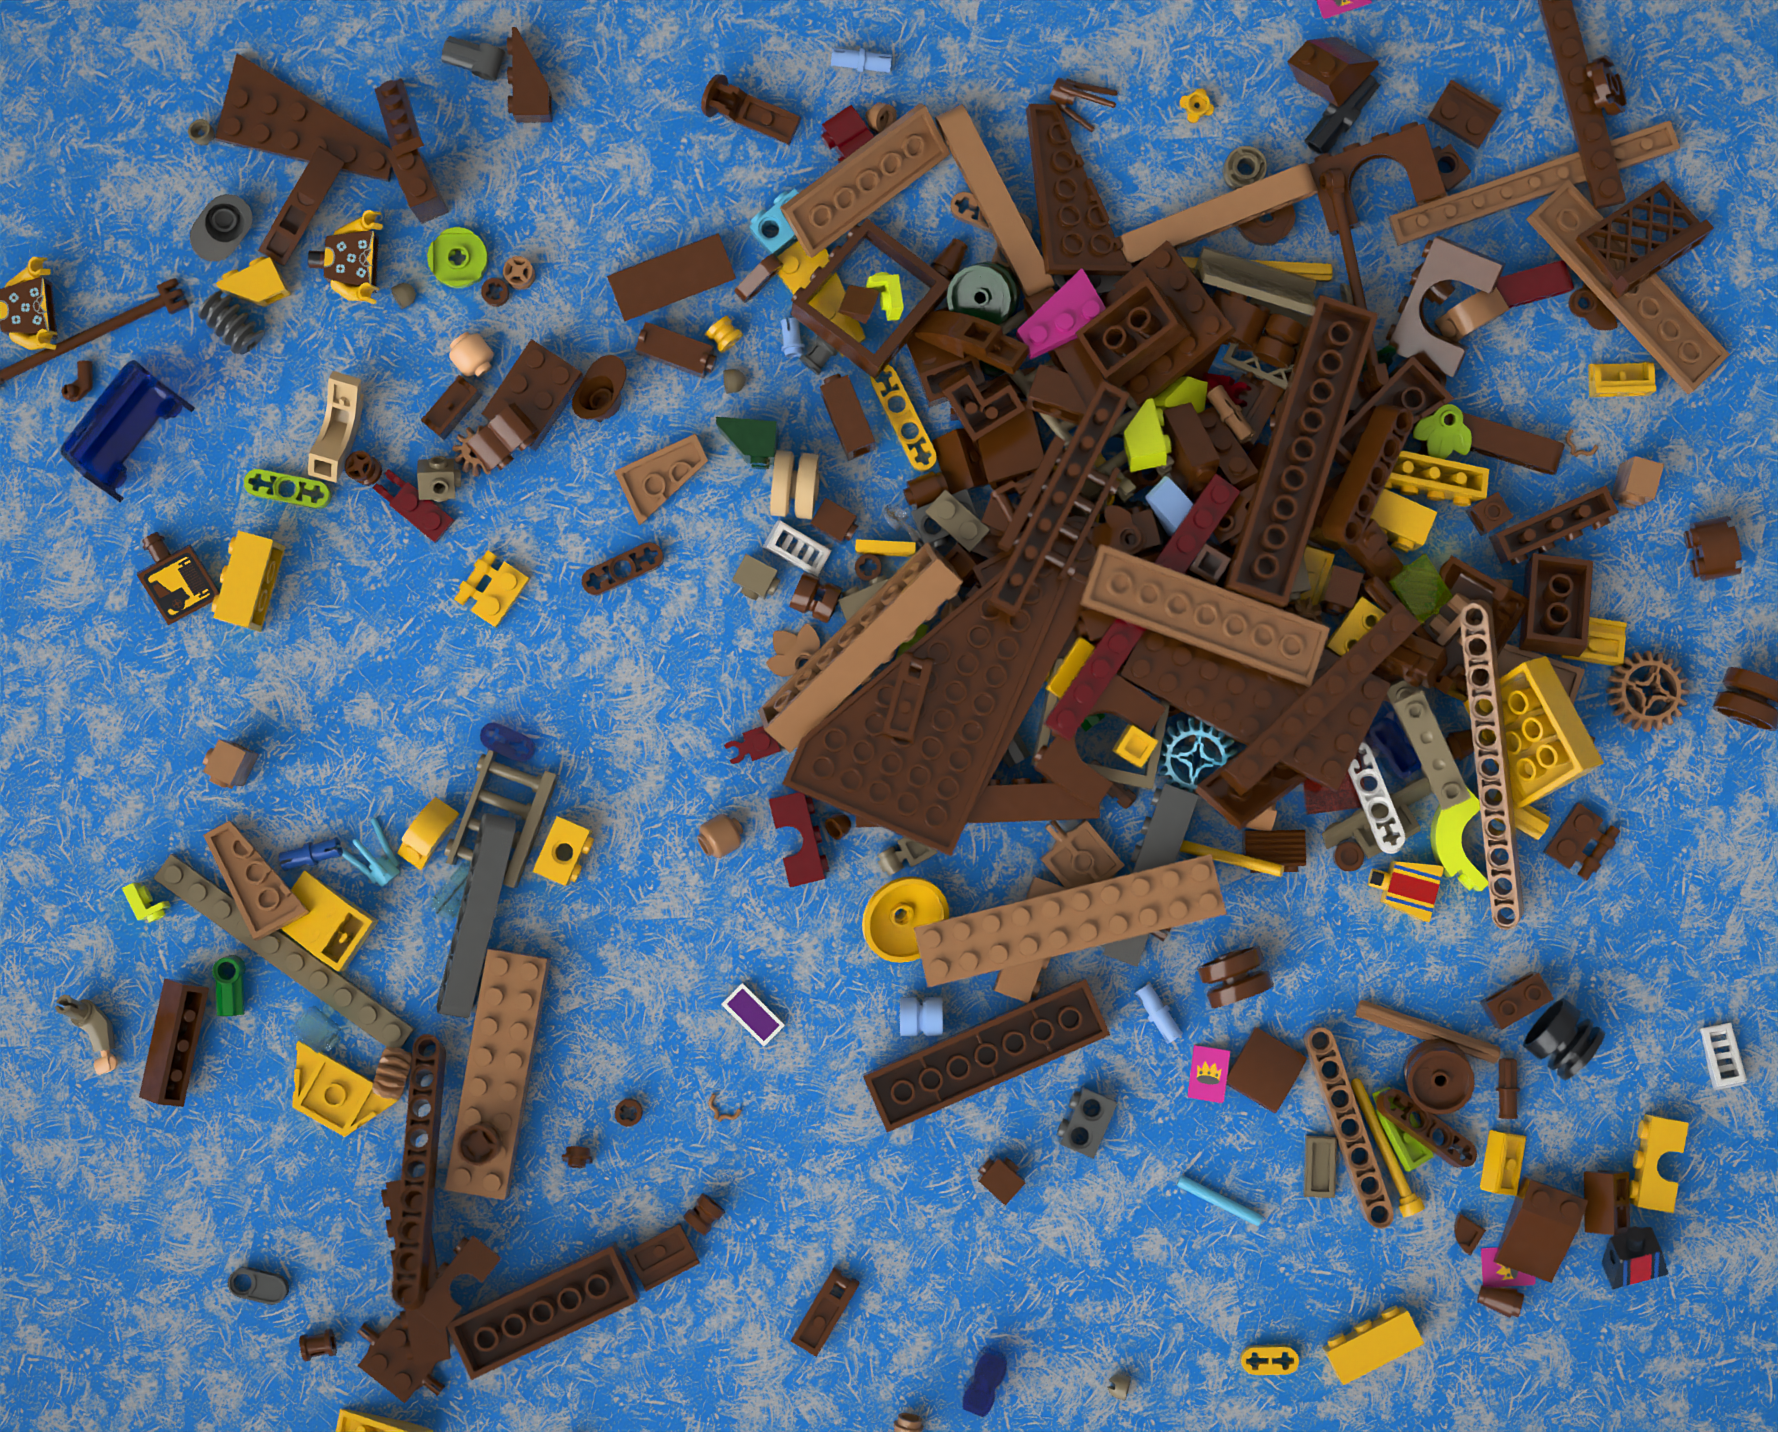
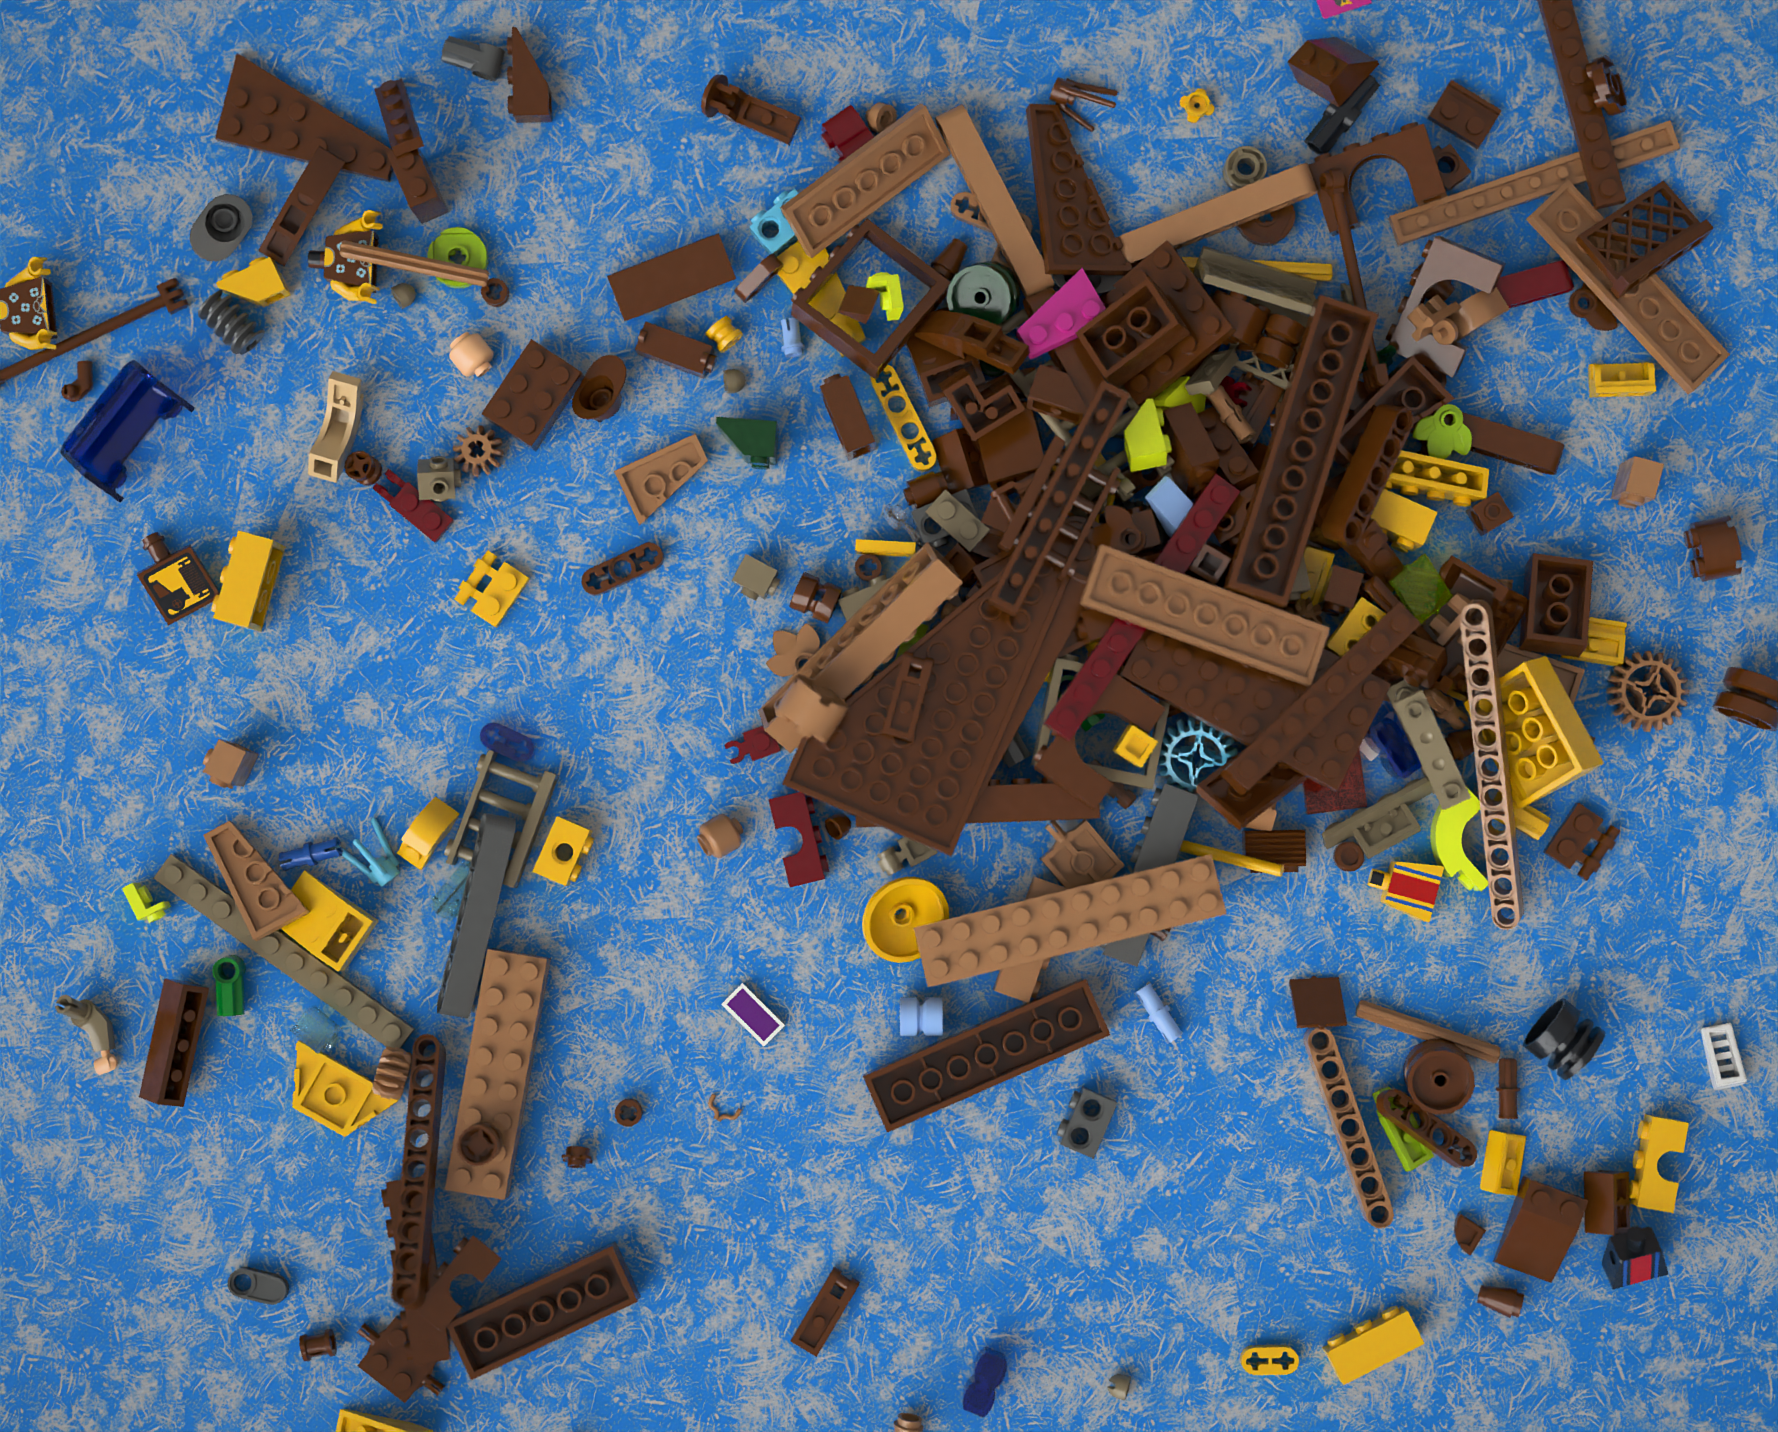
dark tan hinge [188,119,215,146] -> none
lime beam [244,469,332,509] -> none
reddish brown hinge [421,375,482,440] -> none
reddish brown brick [466,402,538,471] -> none
medium nougat wheel [503,256,535,290] -> none
reddish brown plate [626,1223,700,1291] -> none
reddish brown wheel [683,1193,725,1236] -> none
white slope [763,521,832,577] -> none
tan wheel [770,450,820,519] -> none
dark grey bush [799,336,838,375] -> none
reddish brown brick [810,498,859,545] -> none
light blue pin [831,47,892,74] -> none
reddish brown brick [977,1156,1026,1206] -> none
yellow slope [1045,637,1095,698] -> none
medium azure bar [1176,1175,1263,1226] -> none
dark pink sticker [1188,1045,1230,1103] -> none
reddish brown wheel [1197,945,1274,1009] -> none
reddish brown slope [1226,1027,1307,1114] -> none
dark tan tile [1303,1135,1337,1198] -> none
white beam [1348,742,1405,854] -> none
yellow piece [1351,1078,1425,1217] -> none
reddish brown brick [1480,971,1554,1030] -> none
dark pink sticker [1481,1248,1536,1287] -> none
reddish brown brick [1489,485,1619,566] -> none
medium nougat piece [1565,429,1598,457] -> none
none -> medium nougat axle [340,241,489,287]
none -> medium nougat brick [775,674,849,743]
none -> dark tan plate [1185,349,1239,395]
none -> reddish brown piece [1289,976,1347,1030]
none -> medium nougat hips [1407,295,1462,345]
none -> medium nougat axle [1423,686,1468,730]

